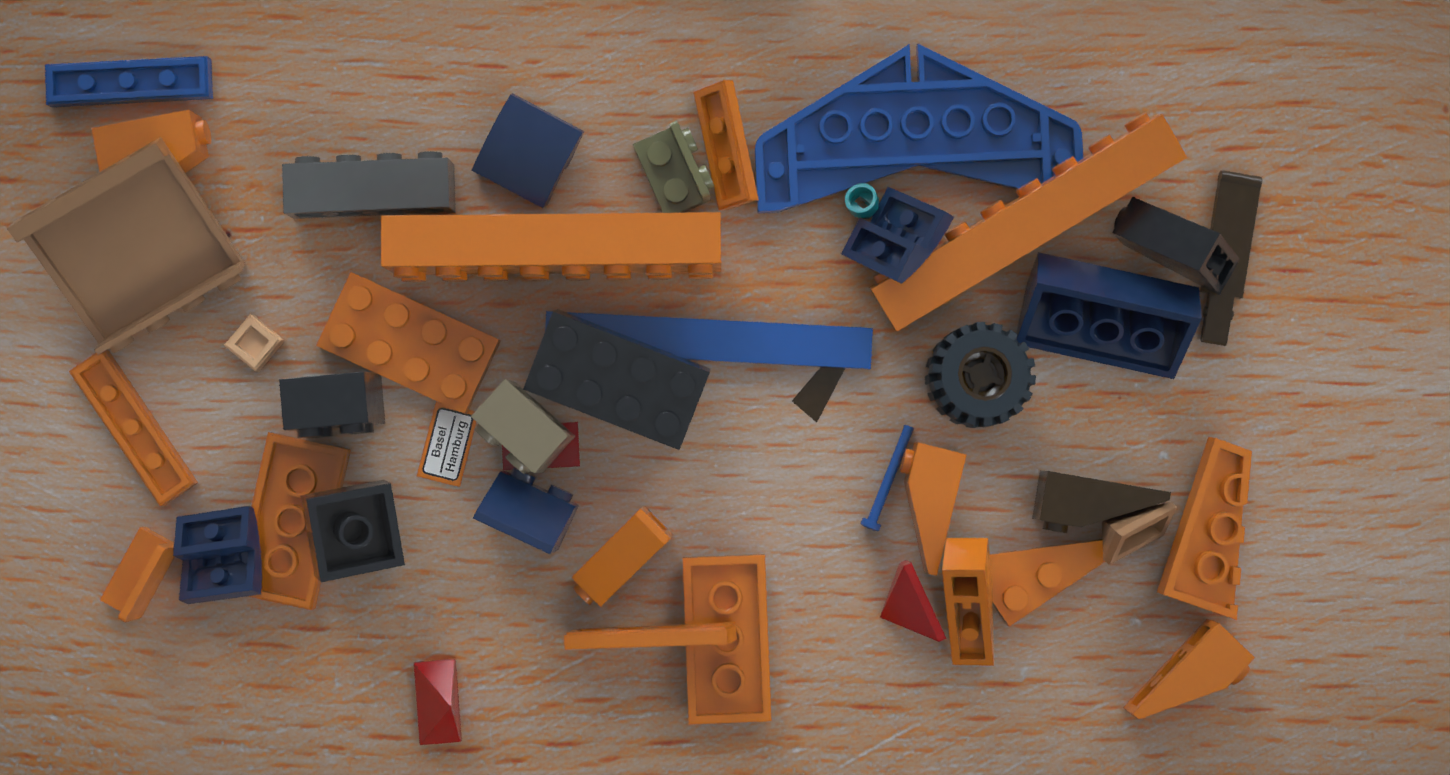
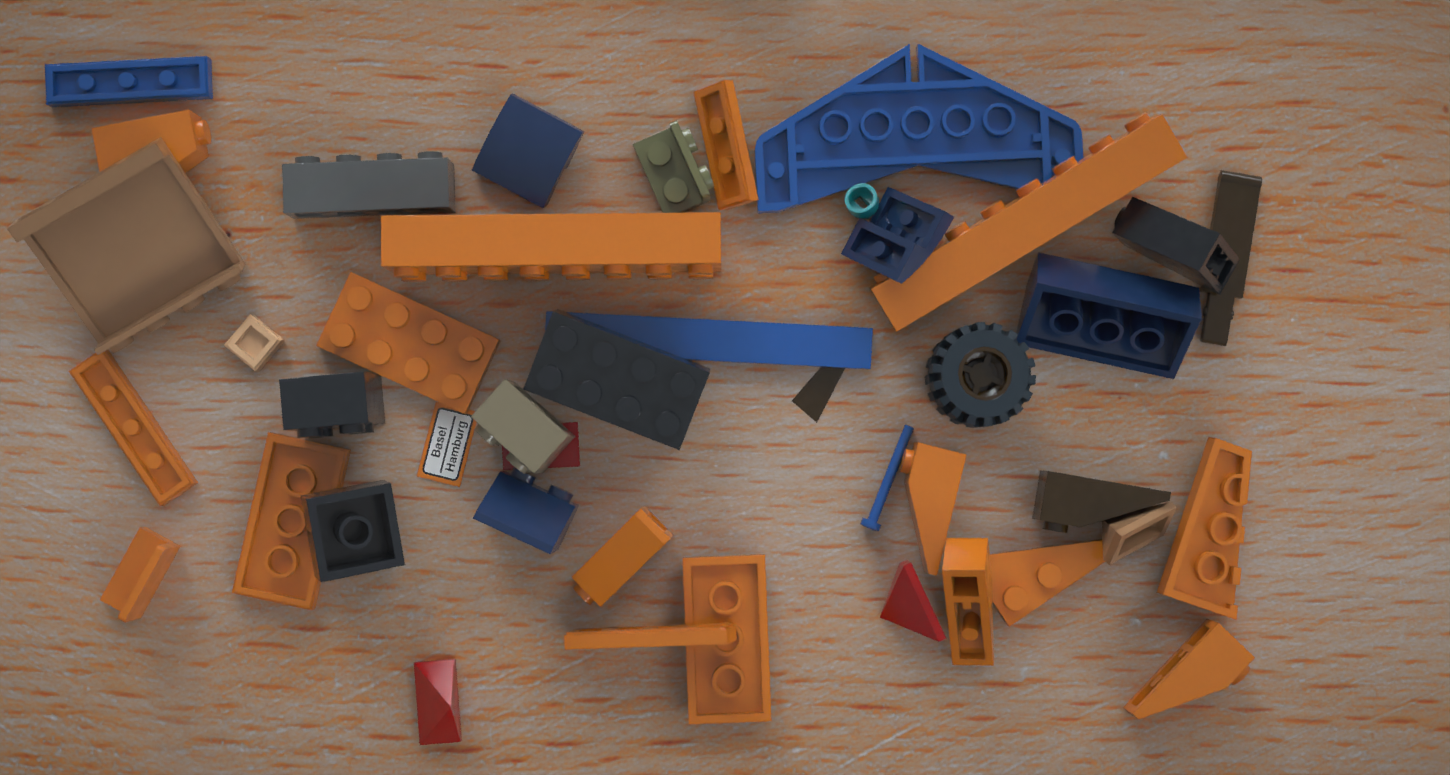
dark blue slope [173,506,262,604] -> none

